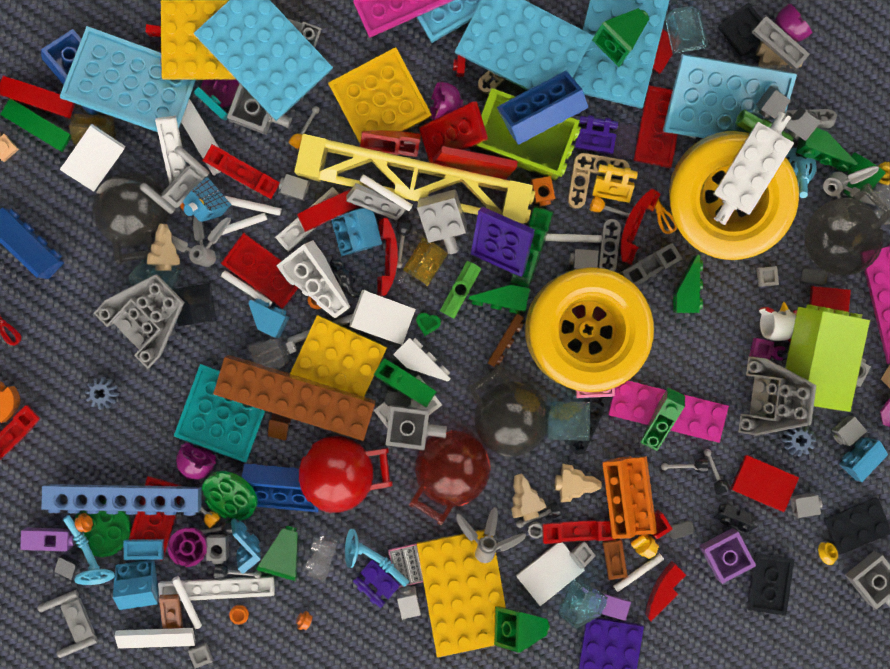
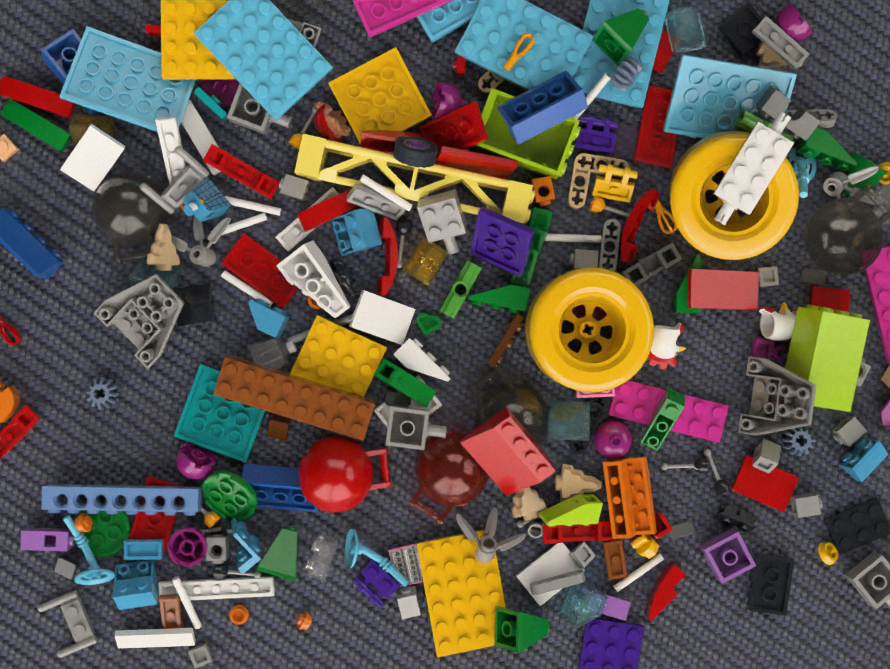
none -> hair [314,101,351,143]
none -> black wheel [393,136,438,168]
none -> slope [460,406,556,496]
none -> light orange piece [503,33,534,72]
none -> light grey beam [530,570,586,595]
none -> lime slope [539,494,603,527]
none -> white bar [571,73,611,119]
none -> magenta cylinder [593,420,632,459]
none -> sand blue gear [611,56,642,91]
none -> white piece [647,323,686,370]
none -> tile [687,269,759,310]
none -> light grey brick [752,439,781,473]

